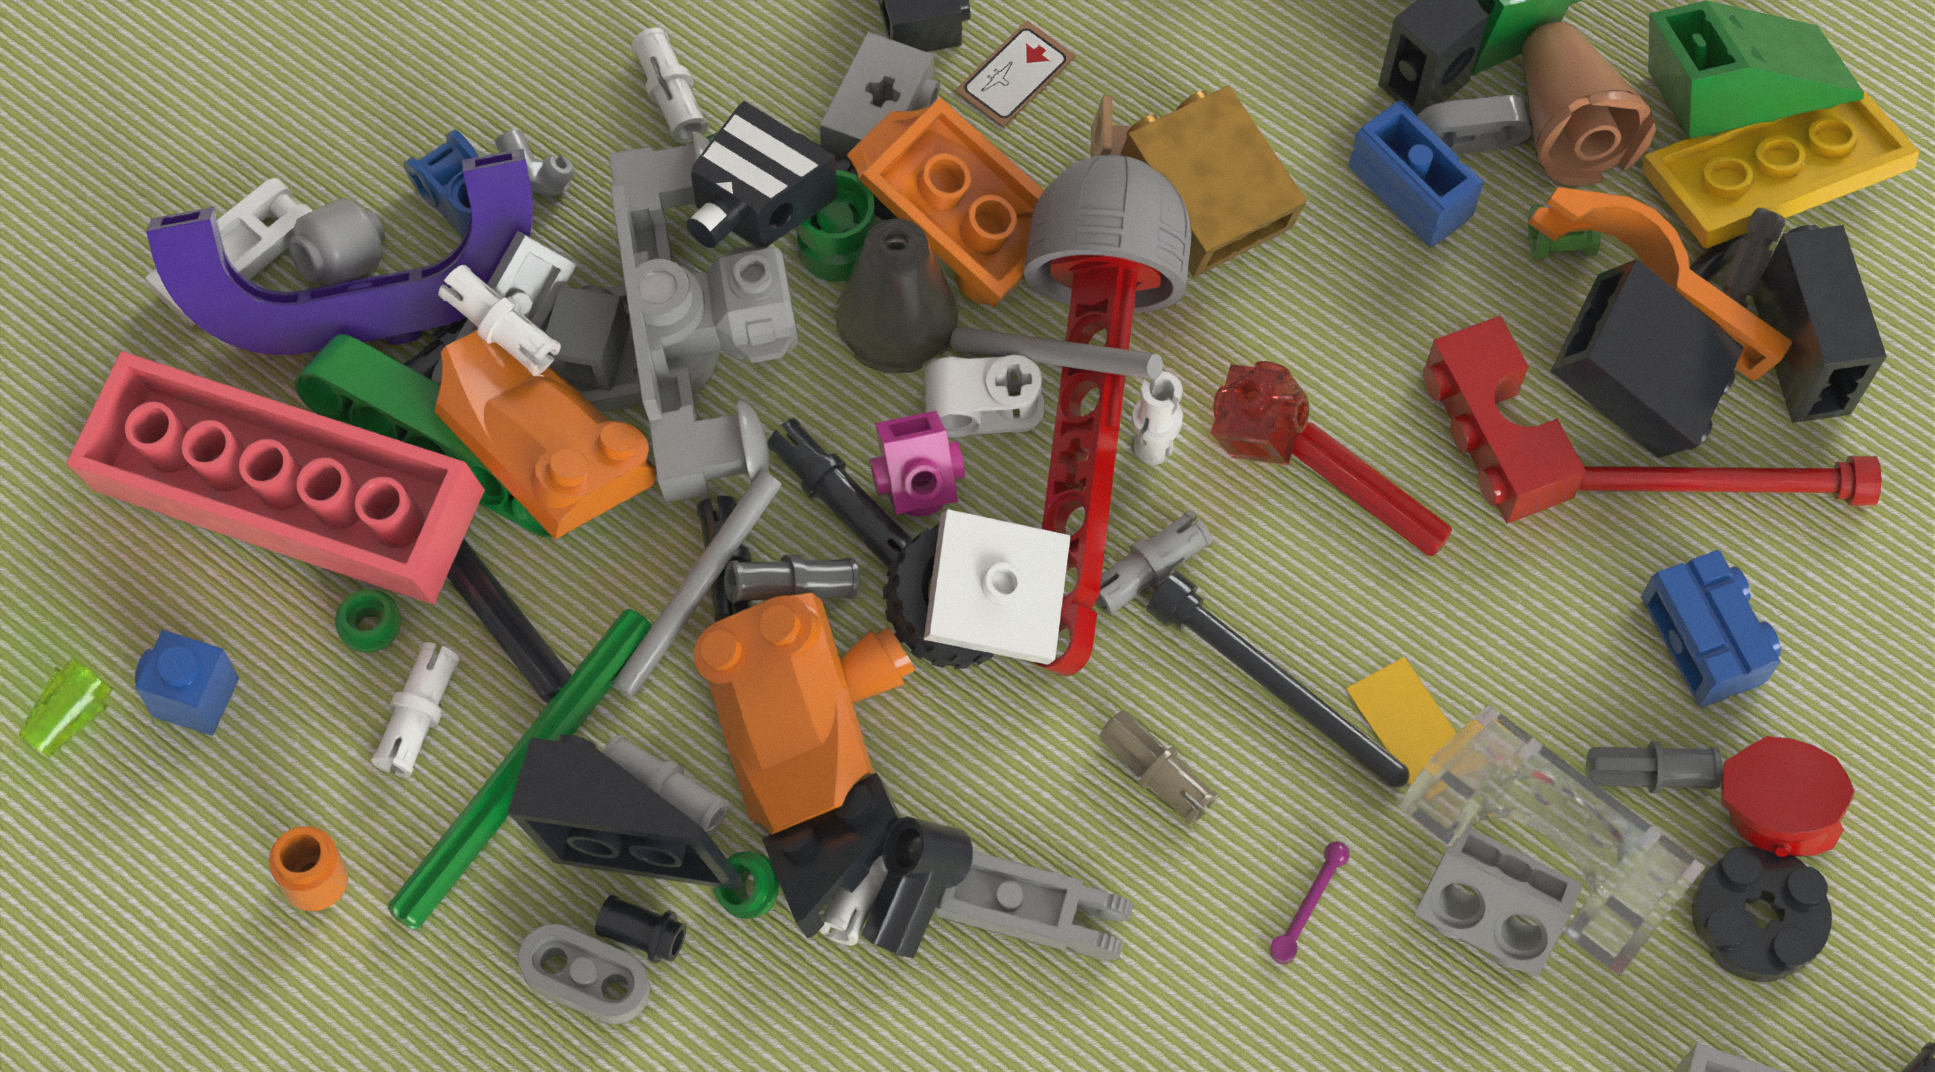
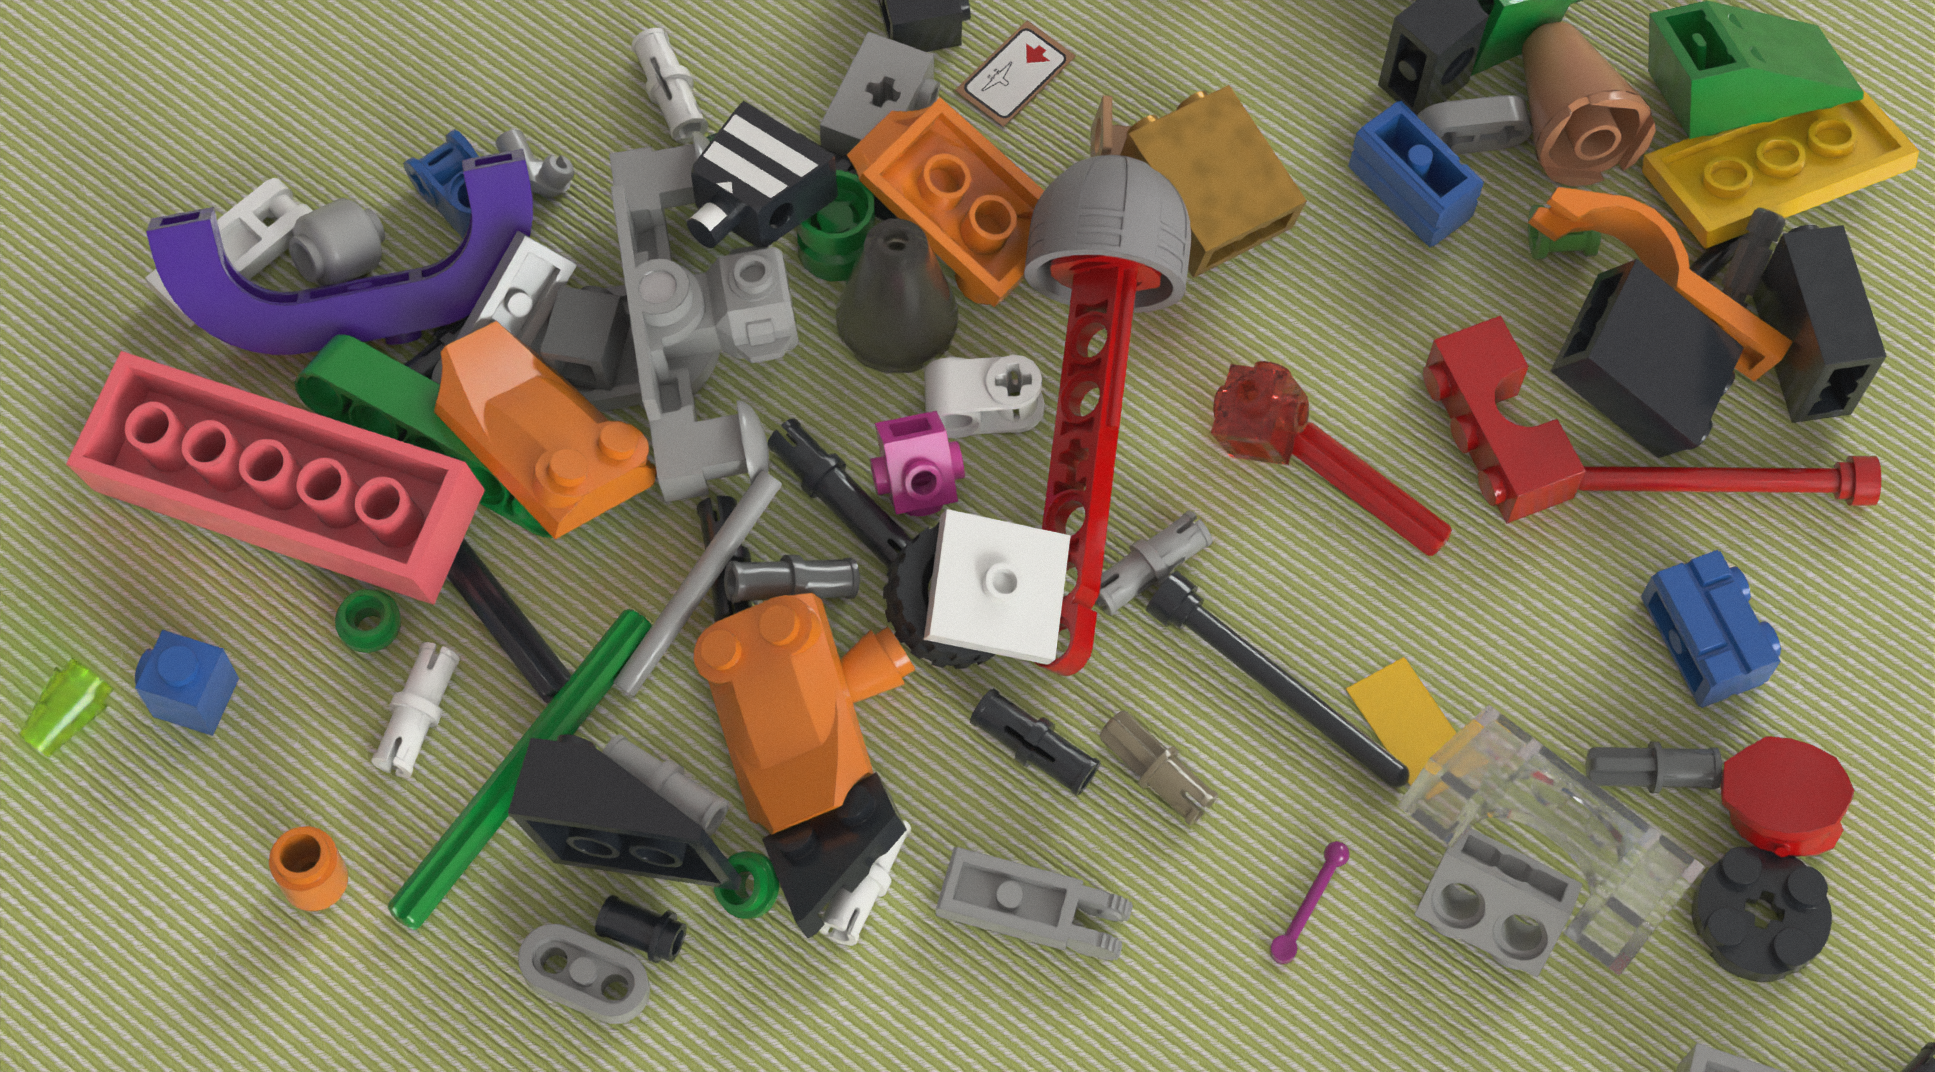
white pin [438,265,561,376] -> none
black piece [861,816,973,958] -> none
light grey bar [951,327,1163,380] -> none
white pin [1132,371,1183,465] -> none
none -> black pin [970,688,1101,796]

